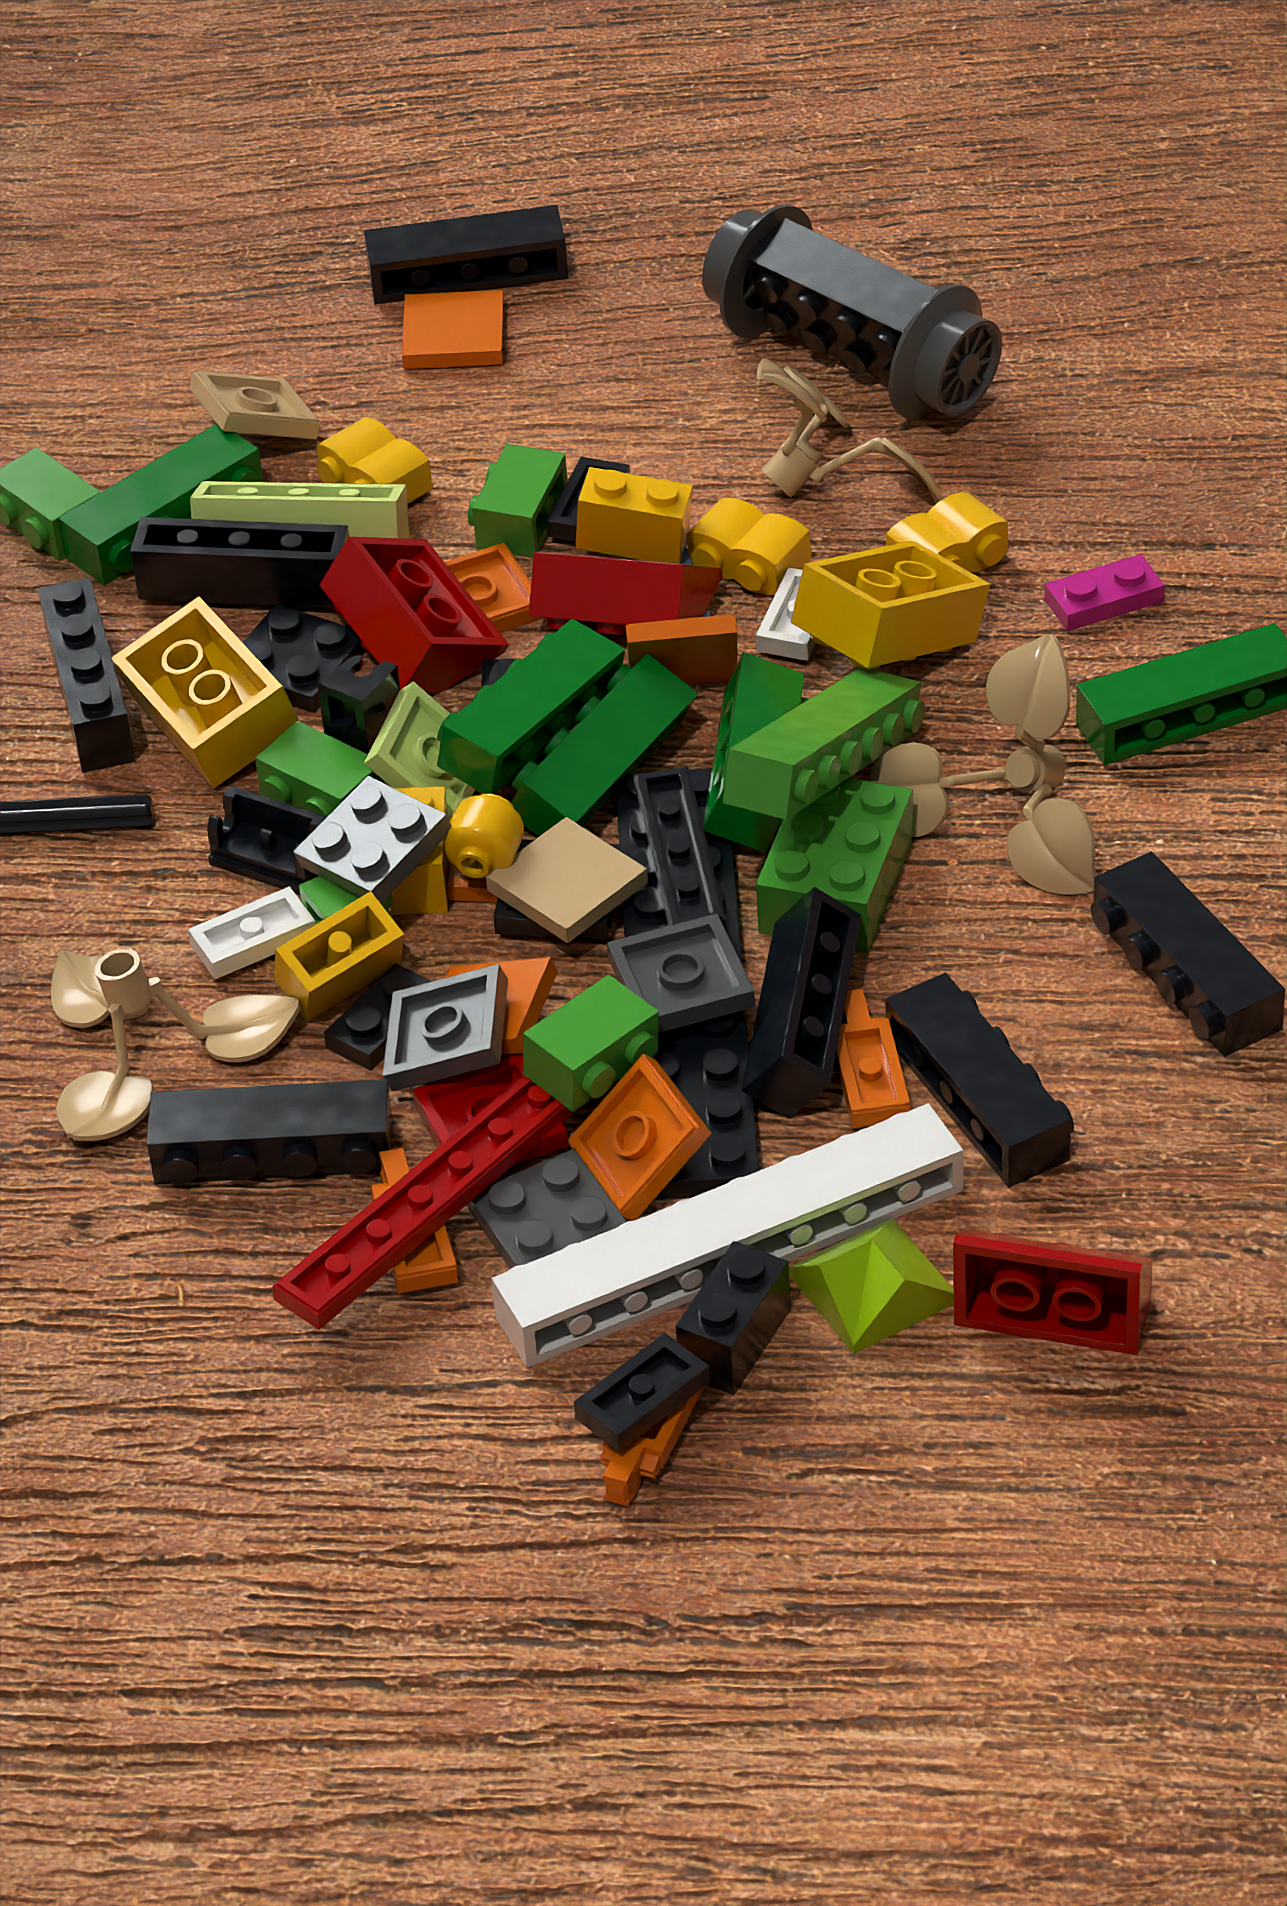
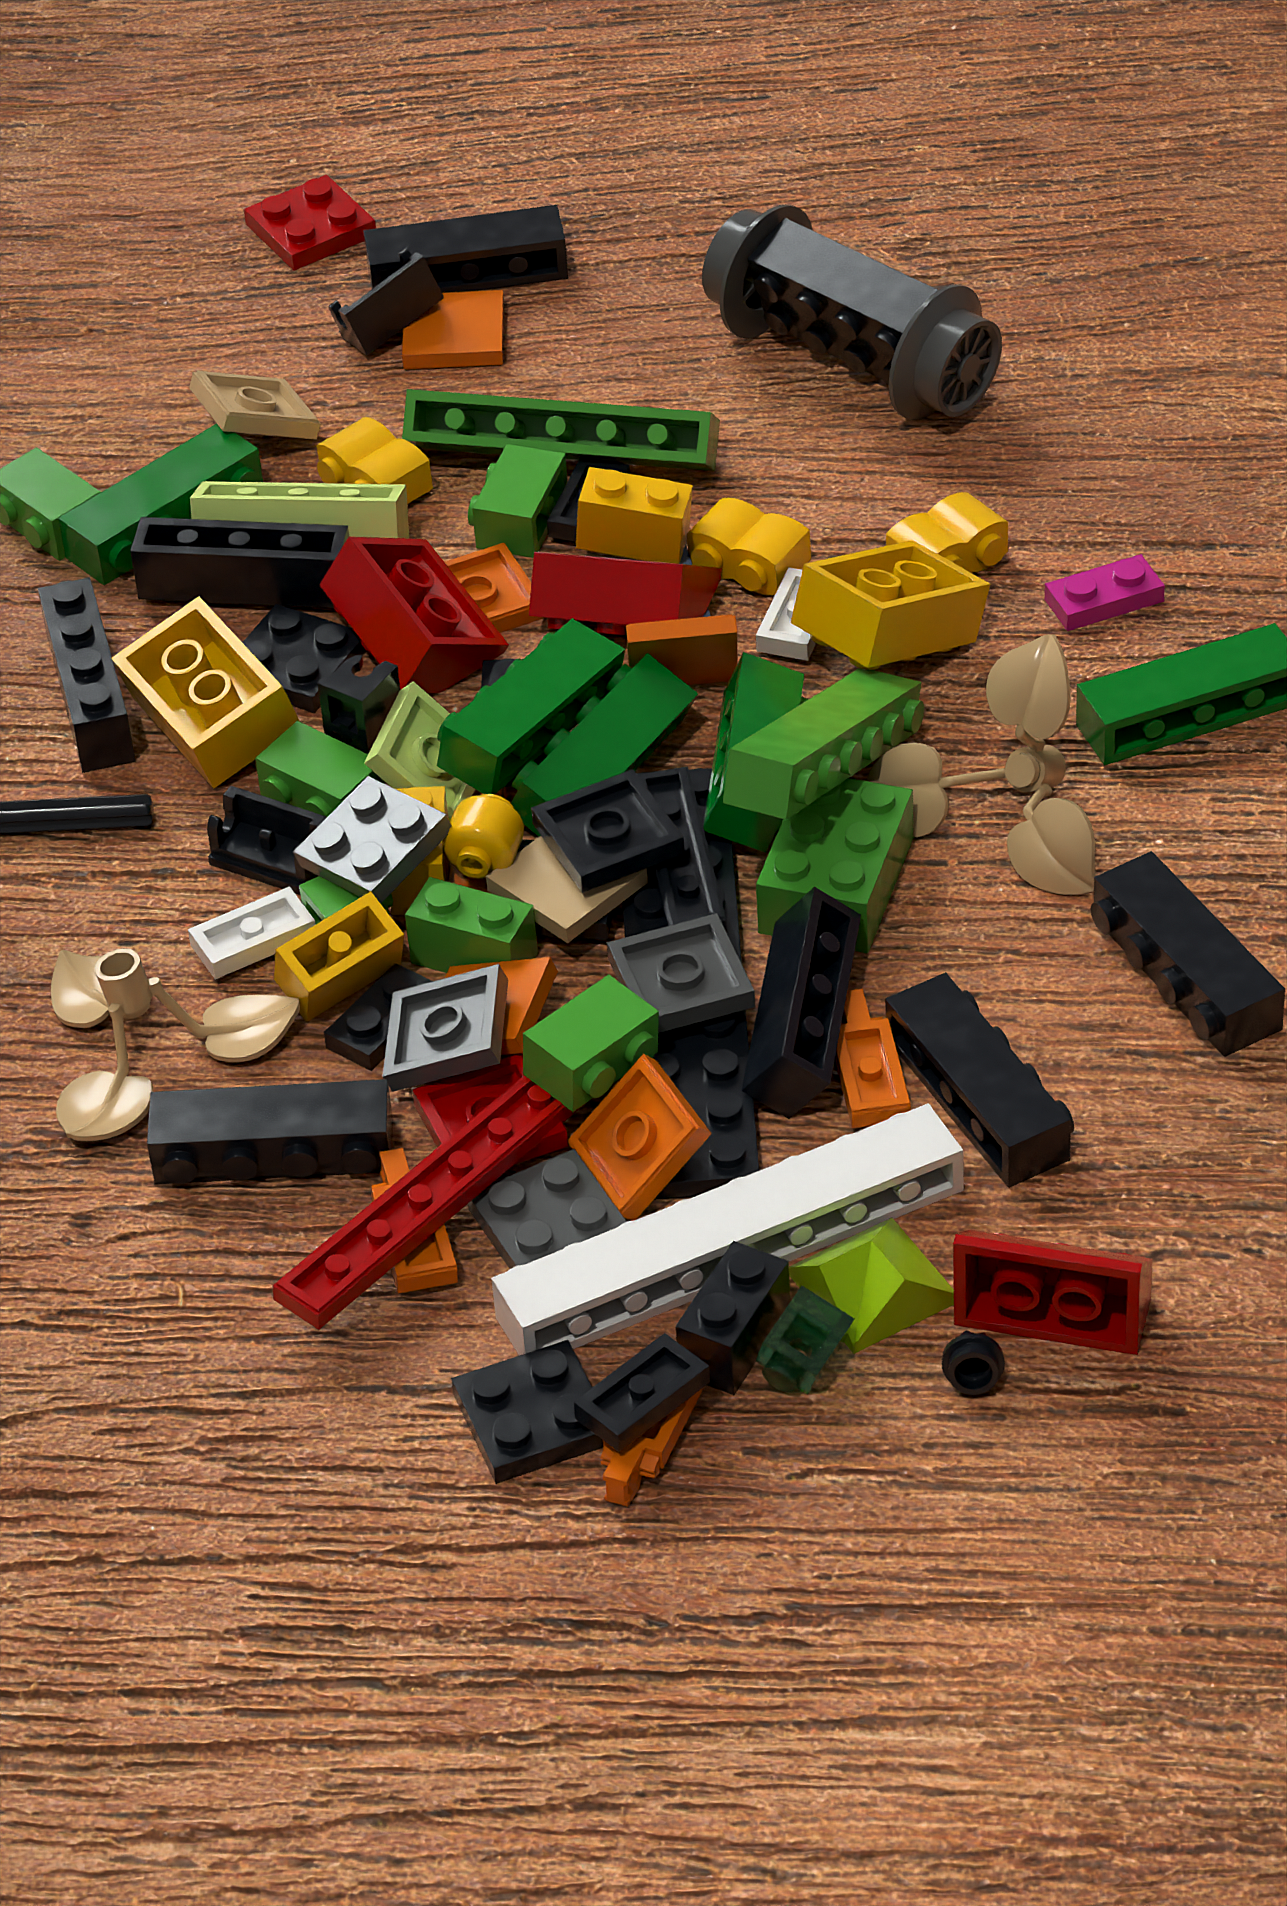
tan plant [757,358,943,504] -> none
none -> red plate [244,174,376,271]
none -> black hinge [328,248,444,356]
none -> bright green brick [402,389,720,471]
none -> bright green brick [405,877,538,973]
none -> black plate [451,1340,604,1484]
none -> black plate [531,769,685,893]
none -> clear green brick [755,1286,854,1395]
none -> black plate [942,1330,1005,1395]

